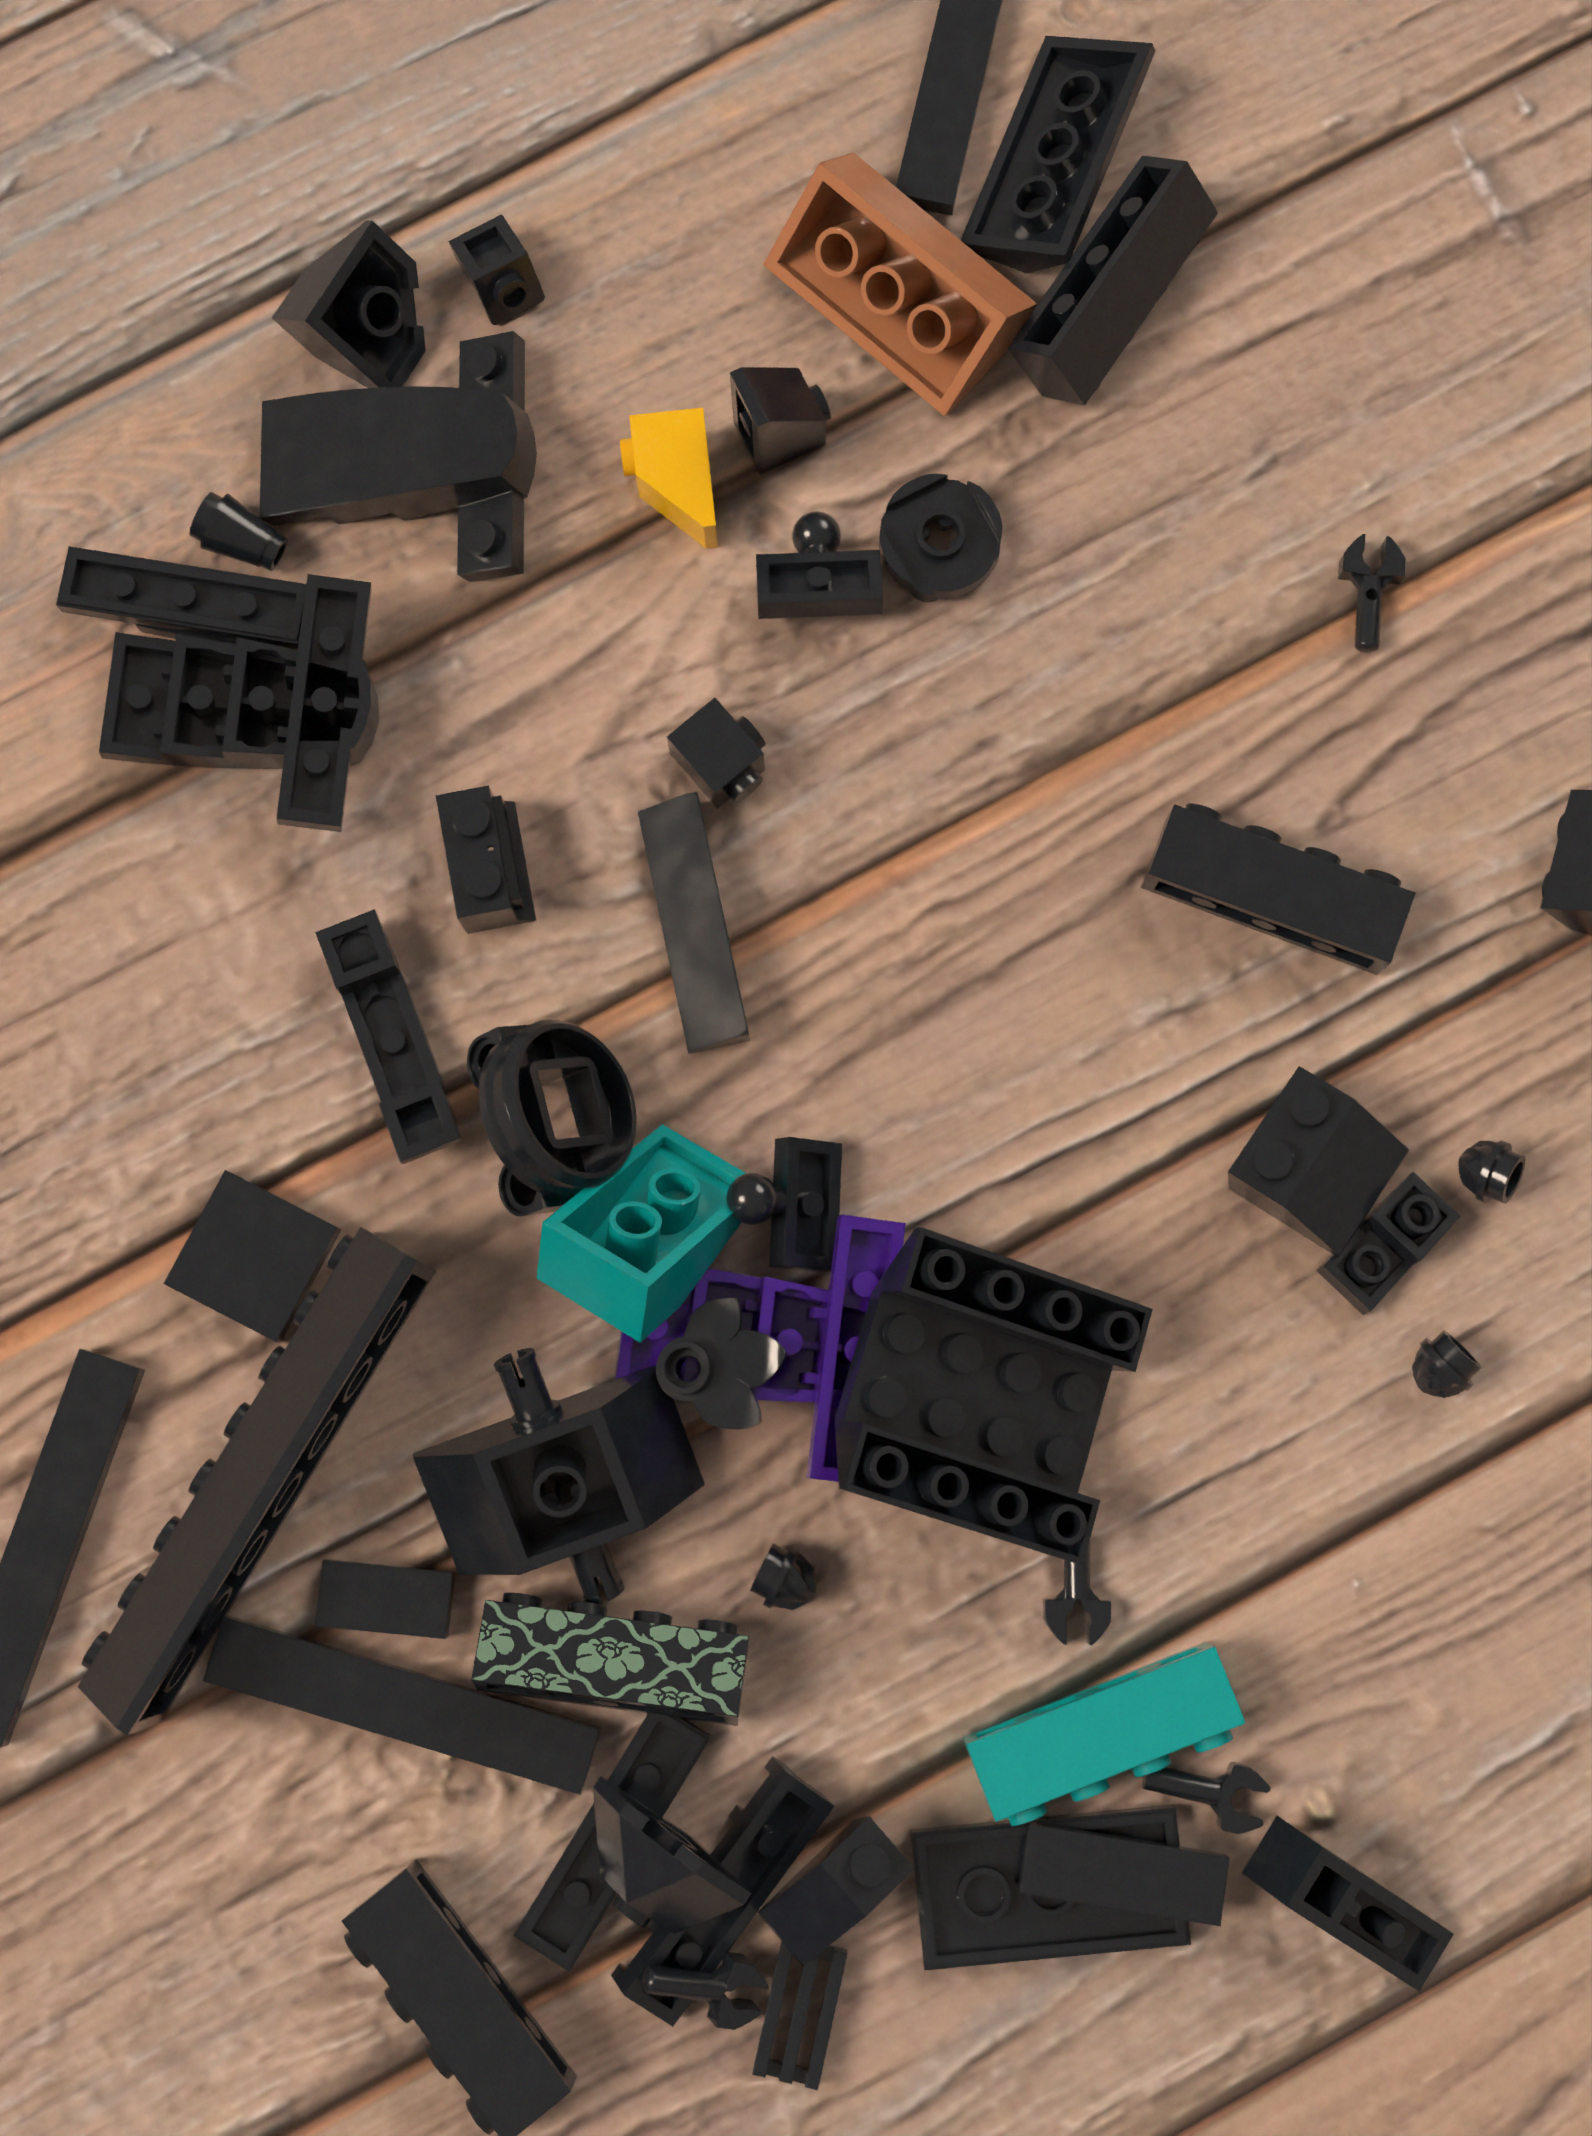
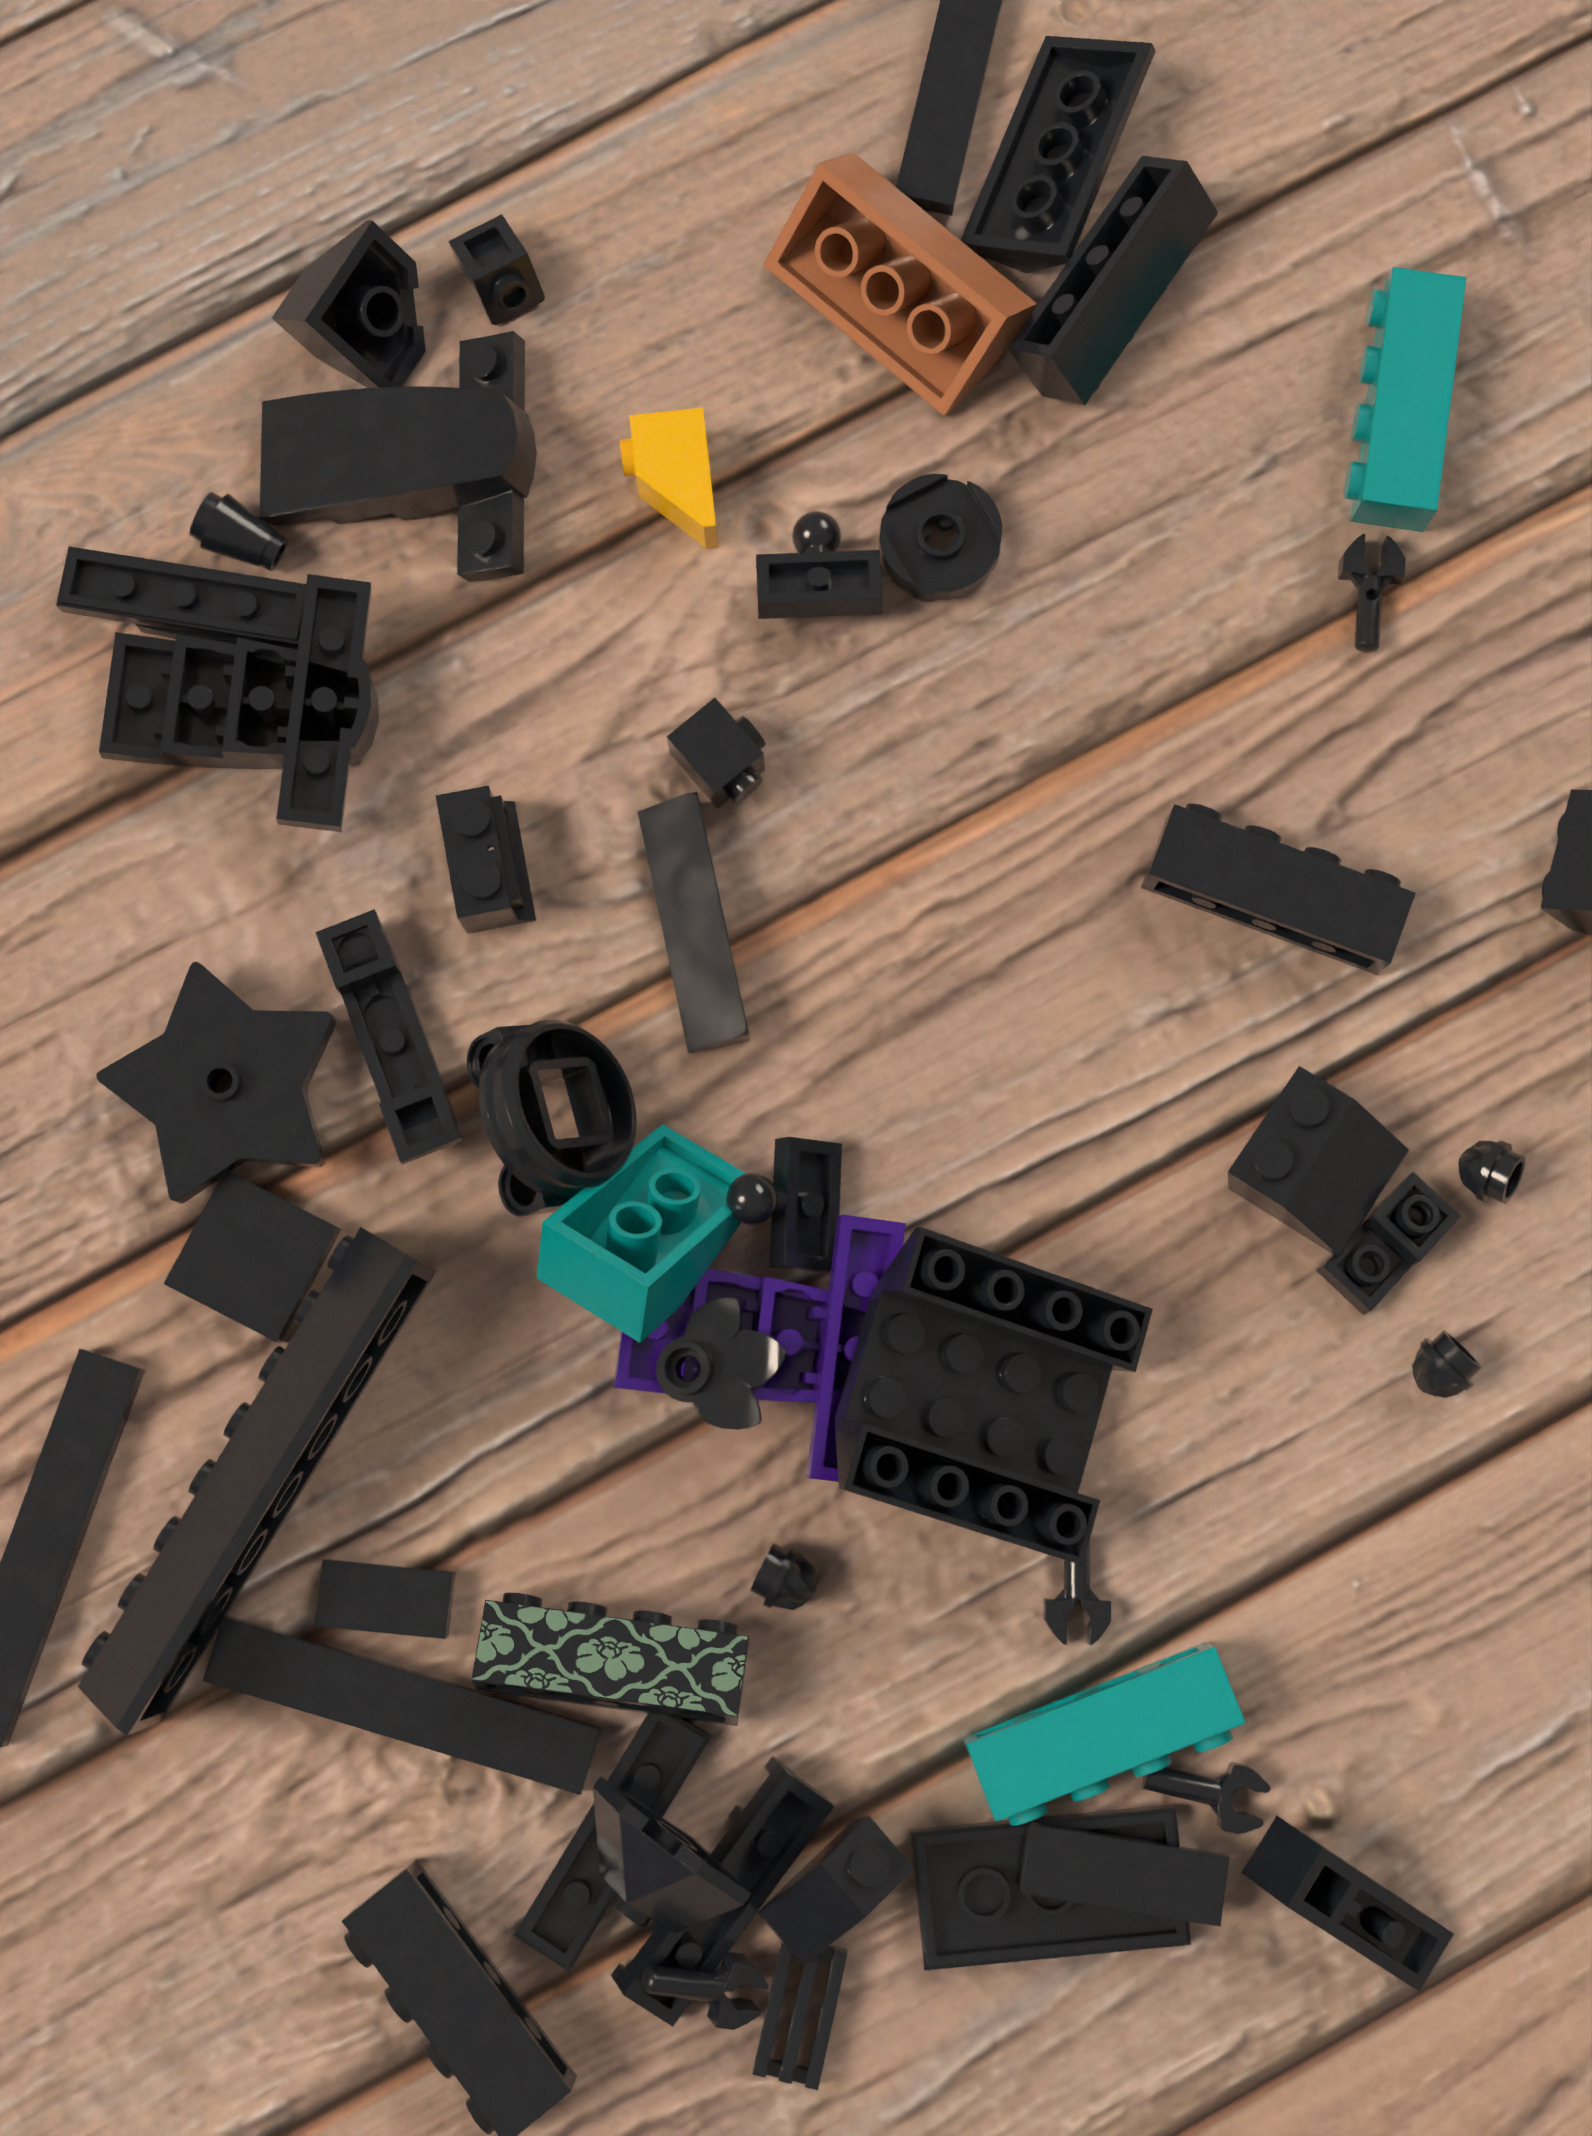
black slope [413,1348,705,1604] -> none
black slope [730,367,831,475] -> none
none -> black plate [96,962,337,1204]
none -> teal brick [1343,267,1467,532]

